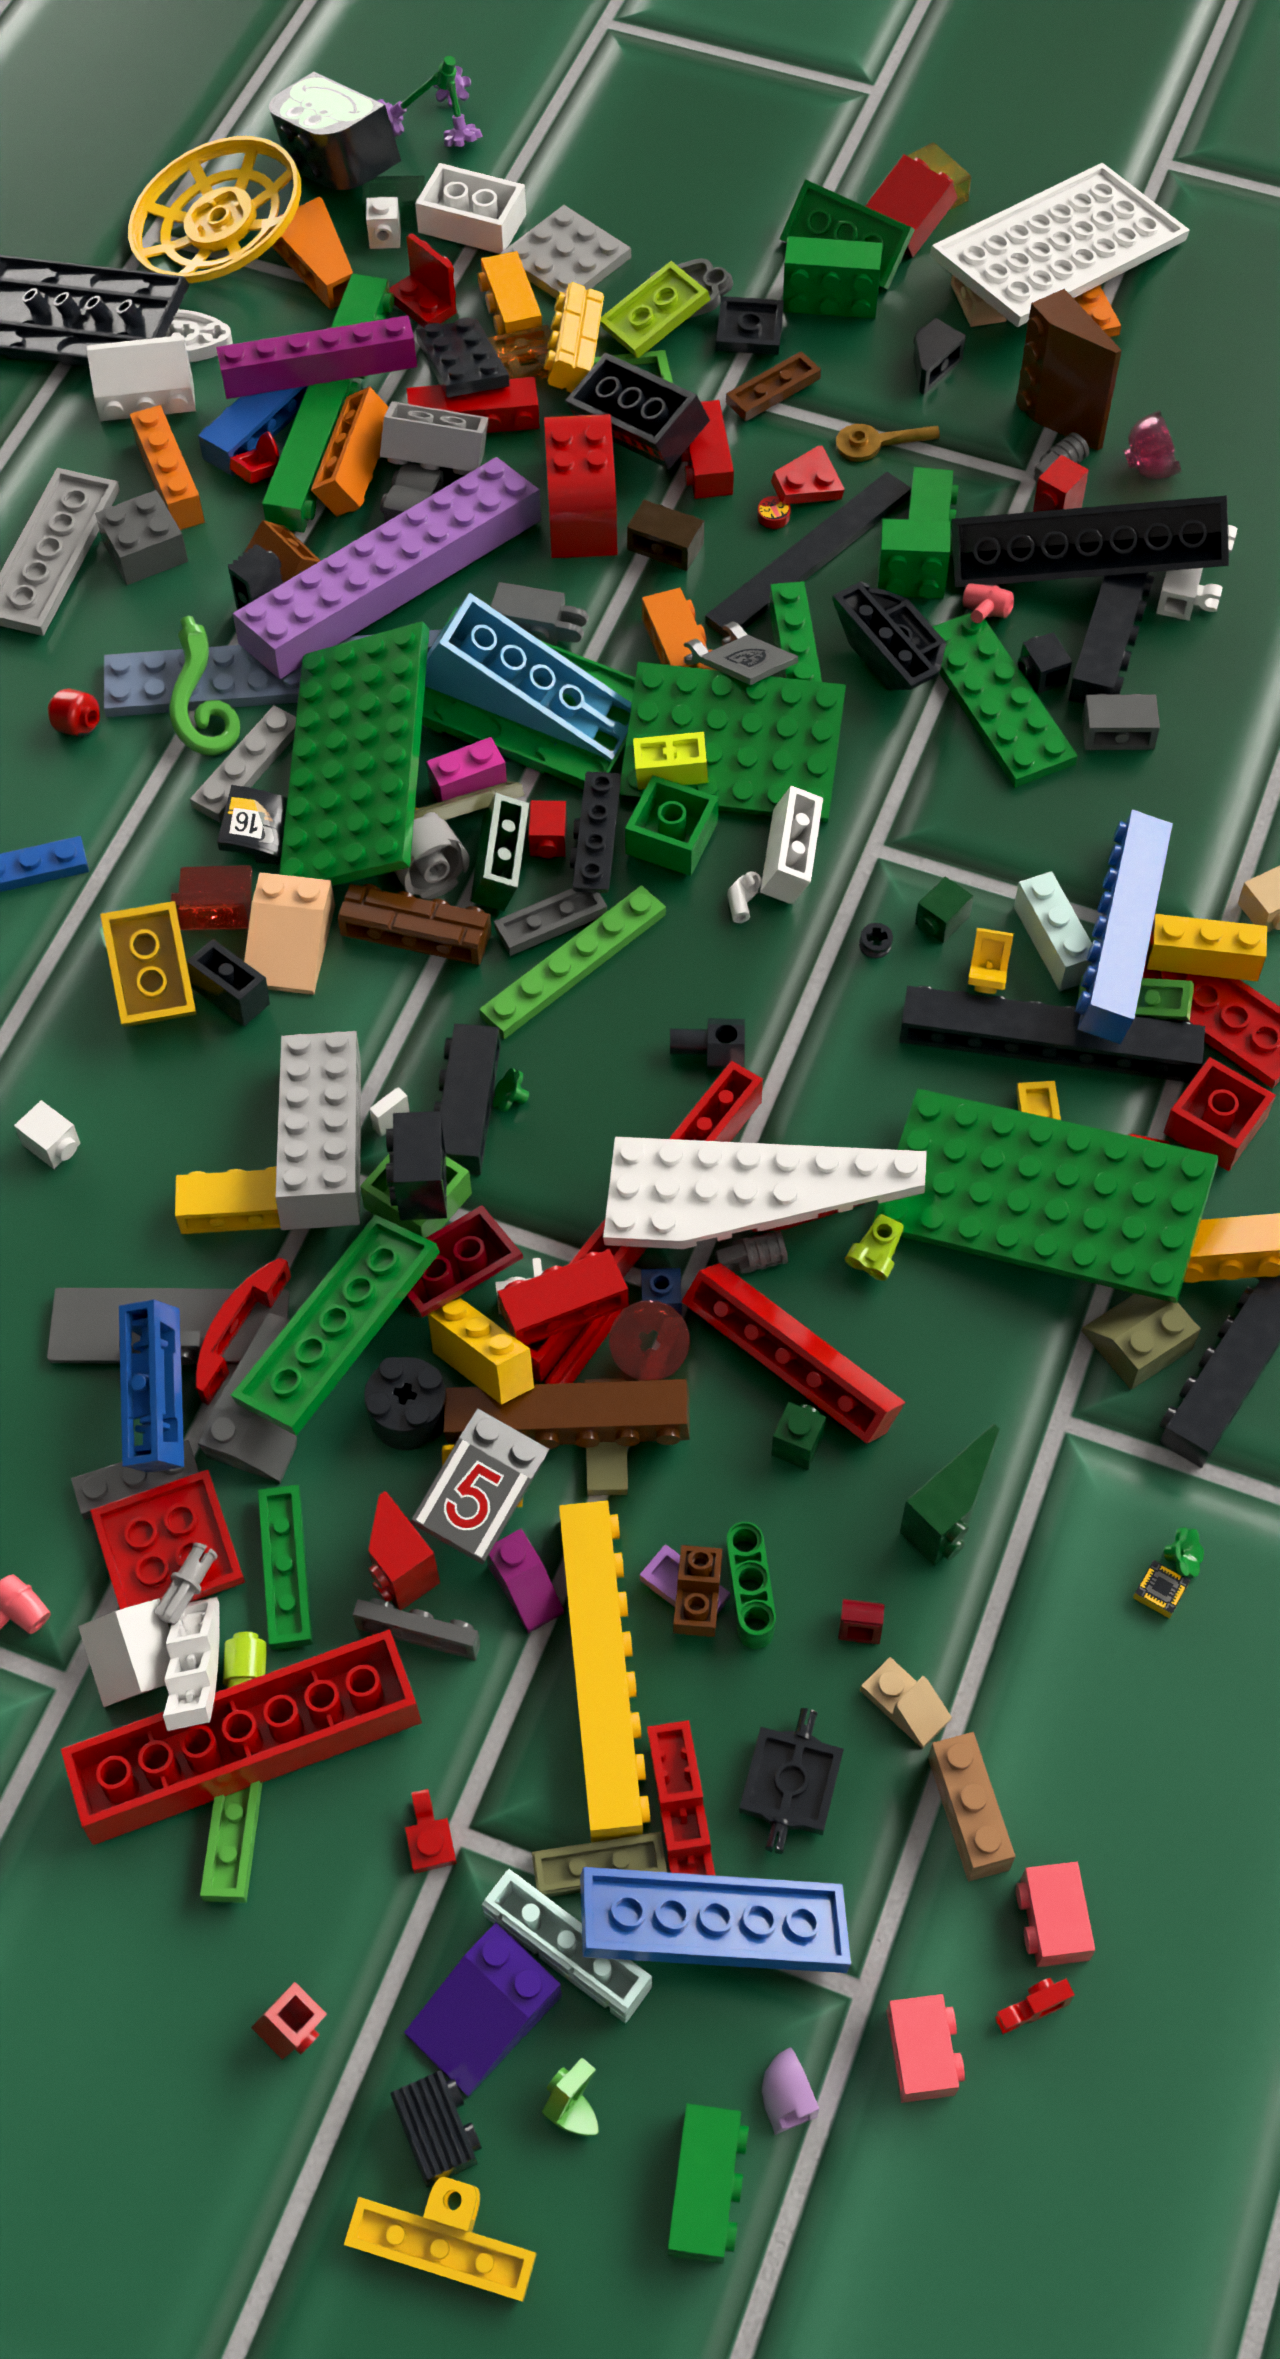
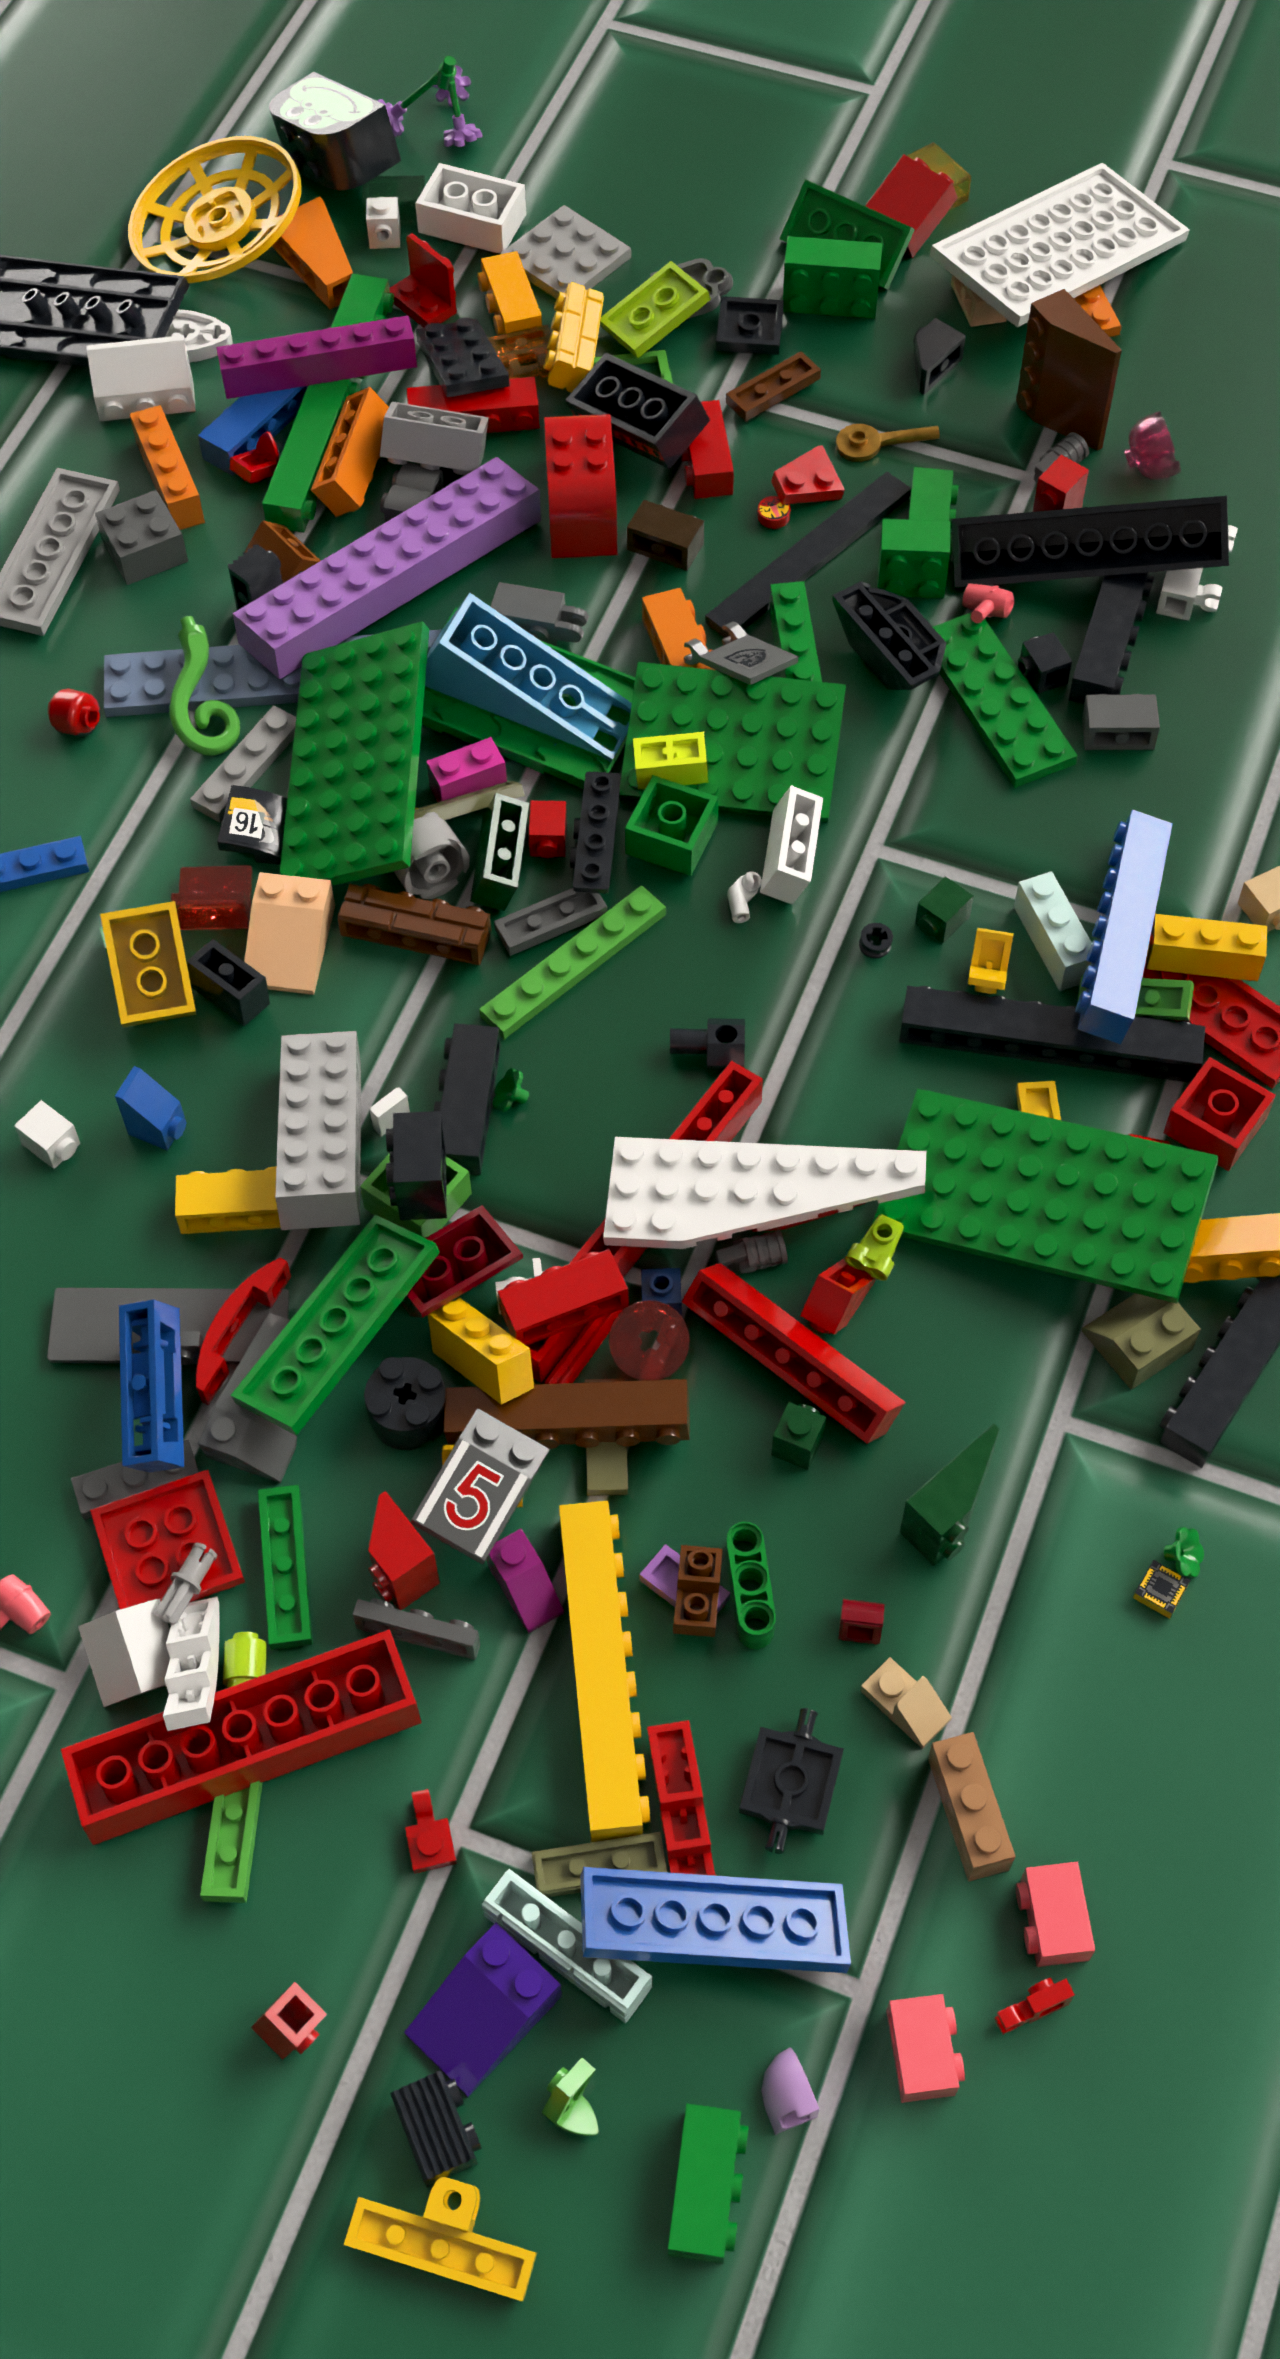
none -> blue slope [115,1066,186,1151]
none -> red slope [800,1259,876,1334]

